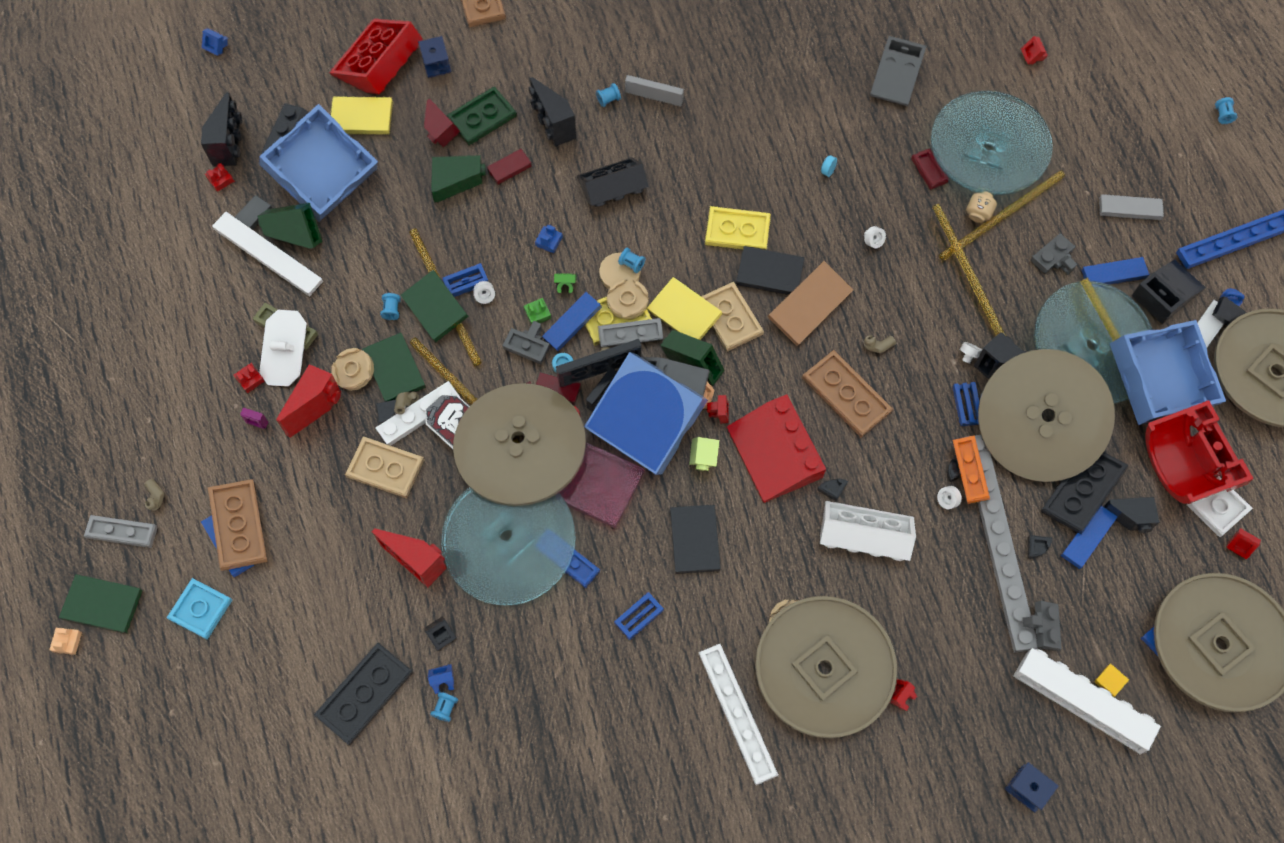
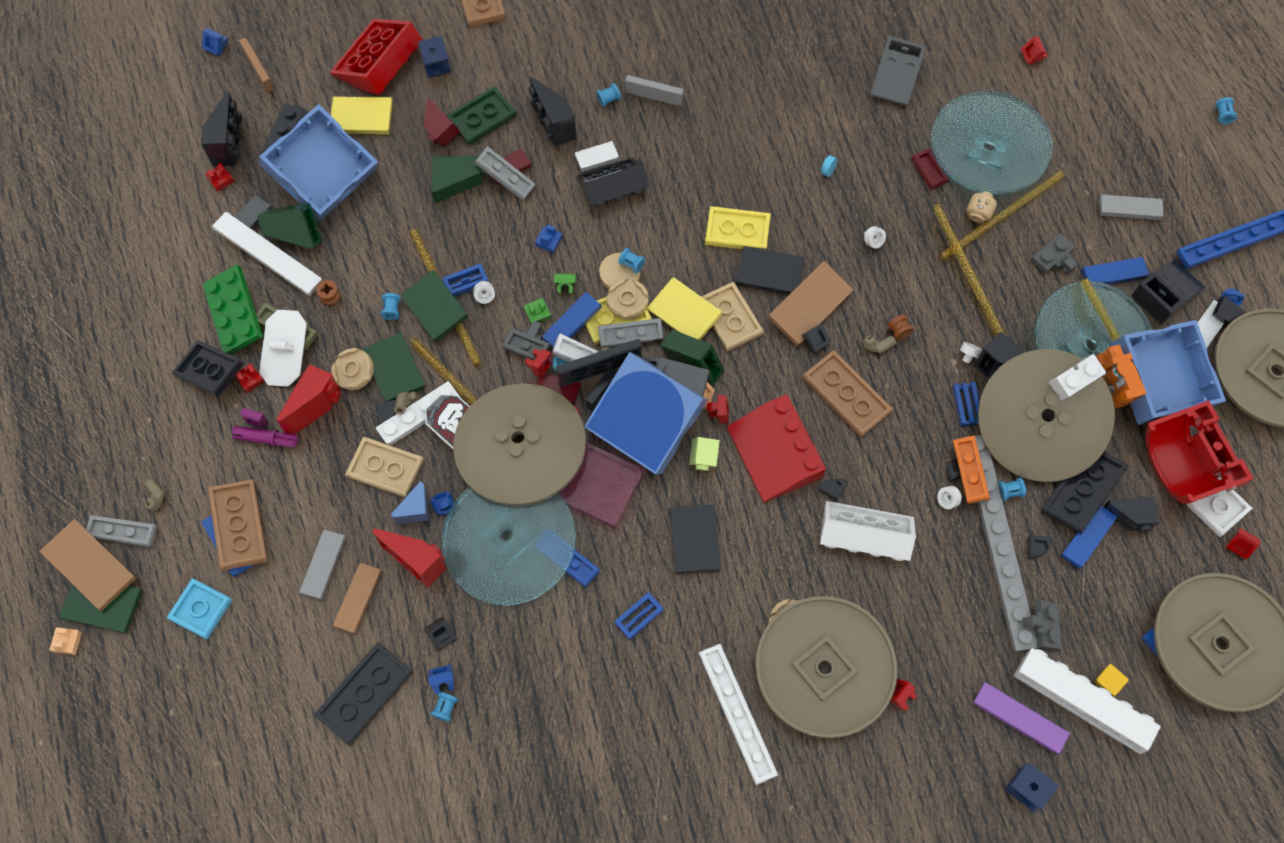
none -> medium nougat tile [39,519,136,612]
none -> black tile [172,340,245,398]
none -> green plate [203,264,263,355]
none -> magenta axle [232,425,298,448]
none -> medium nougat tile [239,38,274,93]
none -> light grey tile [299,530,346,600]
none -> dark orange wheel [316,280,340,306]
none -> medium nougat tile [333,563,382,634]
none -> medium blue slope [391,481,429,524]
none -> blue tile [430,492,455,515]
none -> light grey tile [475,146,535,201]
none -> red tile [525,349,553,379]
none -> white tile [551,334,598,362]
none -> white tile [575,141,619,172]
none -> black tile [802,324,831,353]
none -> dark orange wheel [887,315,914,340]
none -> medium lavender tile [973,682,1070,755]
none -> dark azure bush [998,478,1026,501]
none -> white piece [1048,354,1106,401]
none -> orange hips [1095,344,1147,409]

